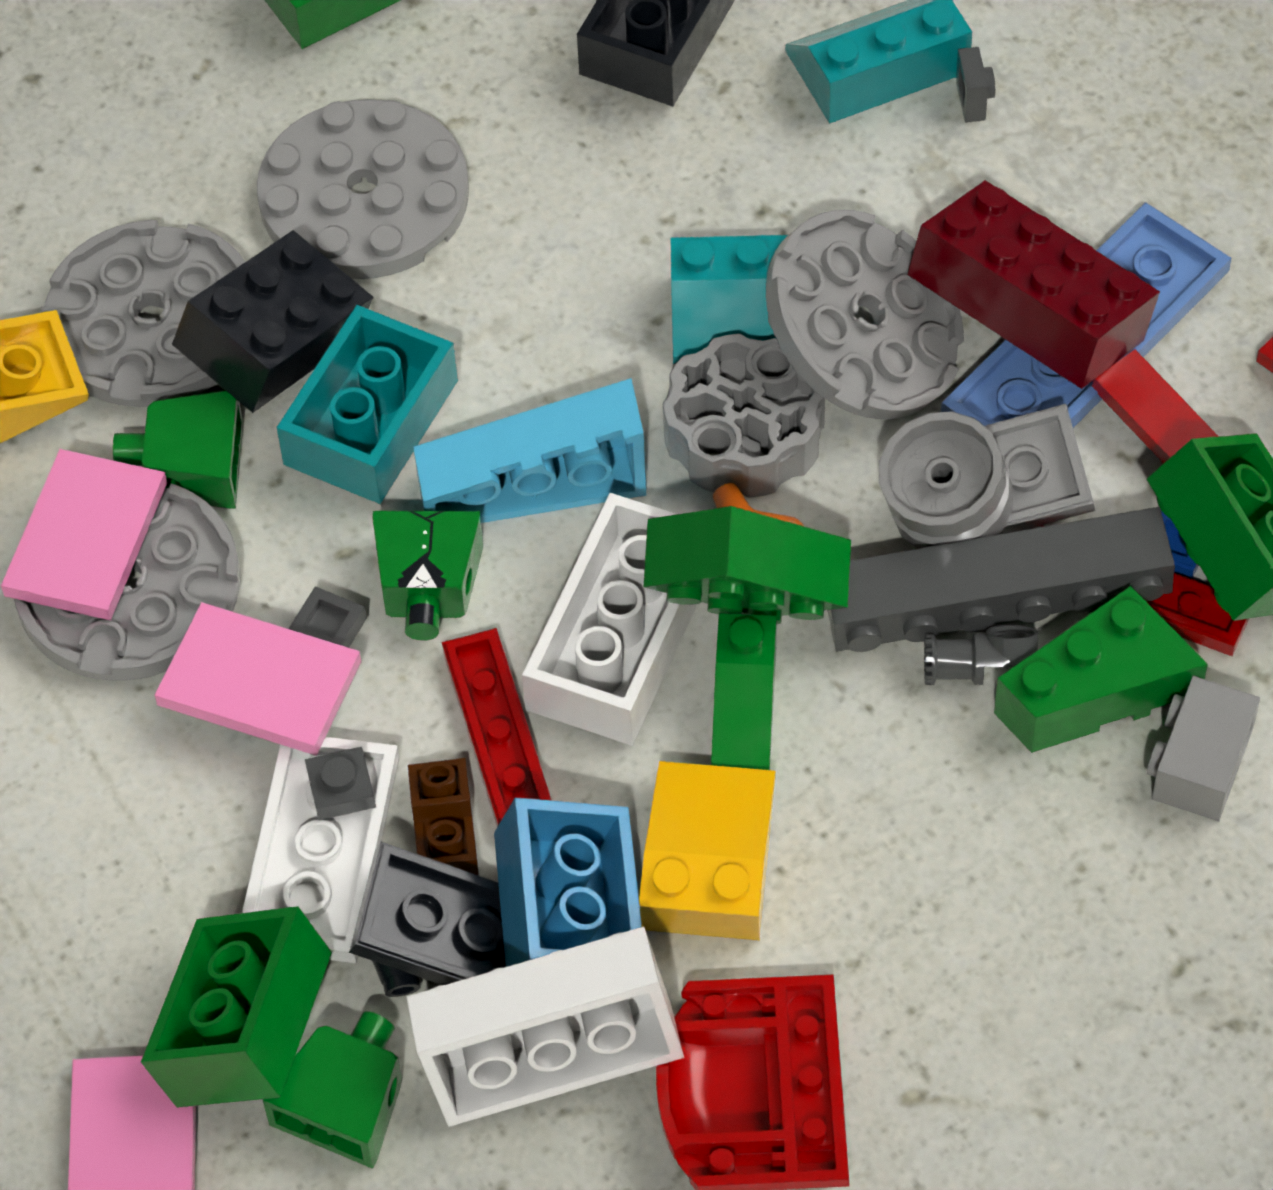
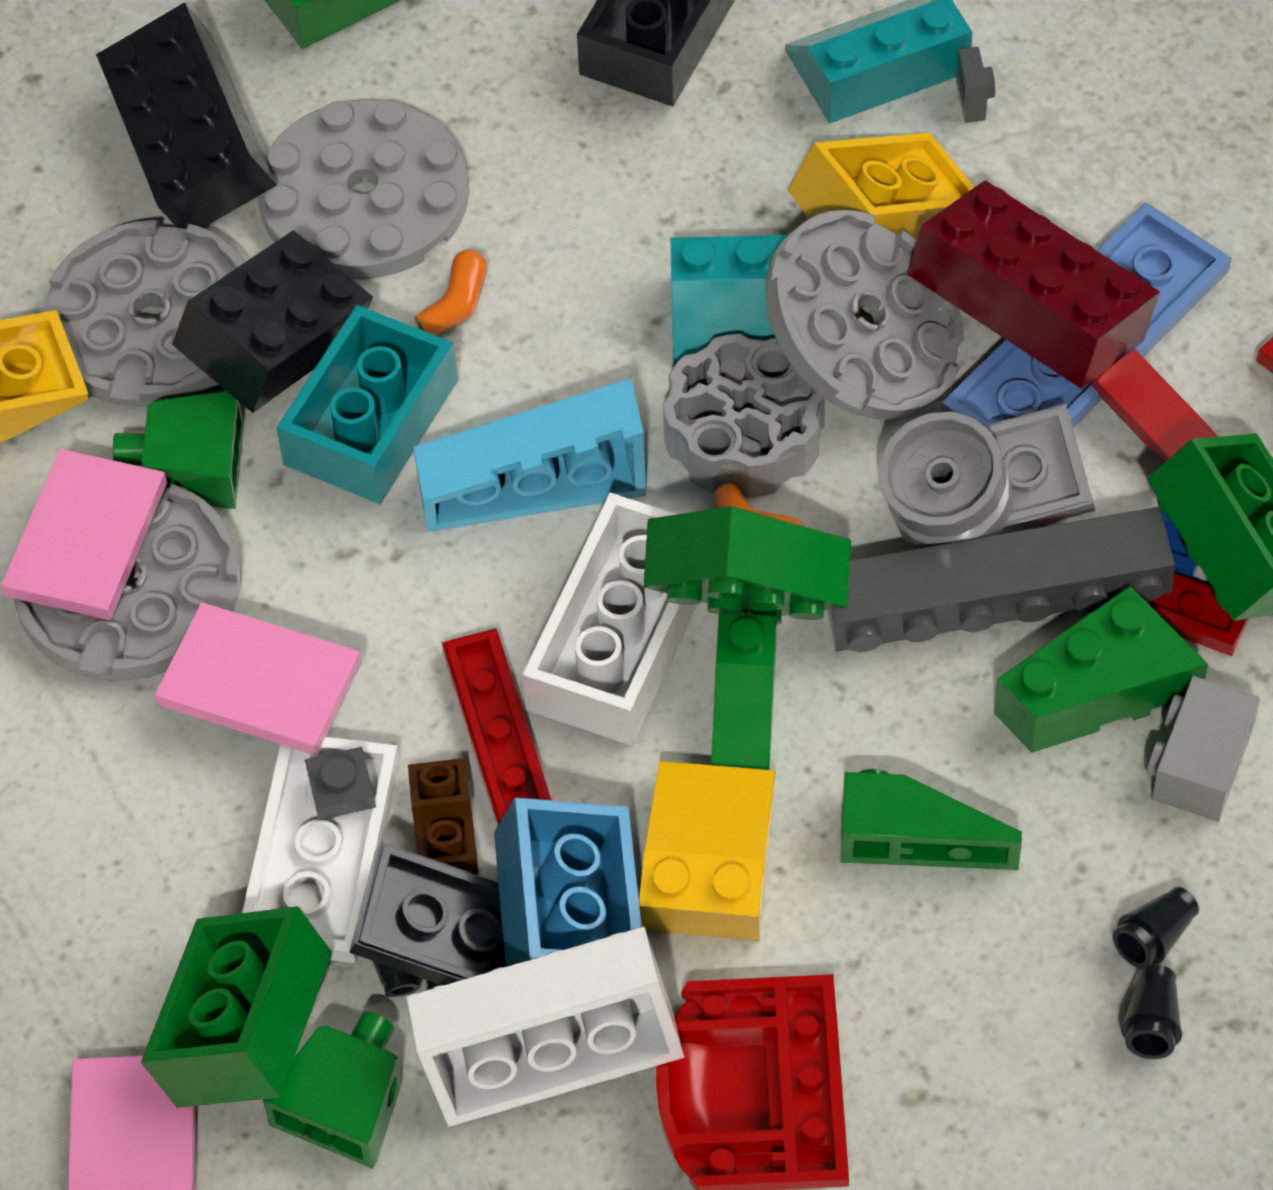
dark grey plate [289,586,367,648] -> none
green torso [372,511,483,641] -> none
dark grey connector [924,625,1038,685] -> none
none -> black brick [96,2,277,229]
none -> orange arm [414,250,487,336]
none -> yellow slope [787,132,974,241]
none -> green slope [841,769,1022,870]
none -> black cone [1113,887,1199,968]
none -> black cone [1121,965,1182,1059]

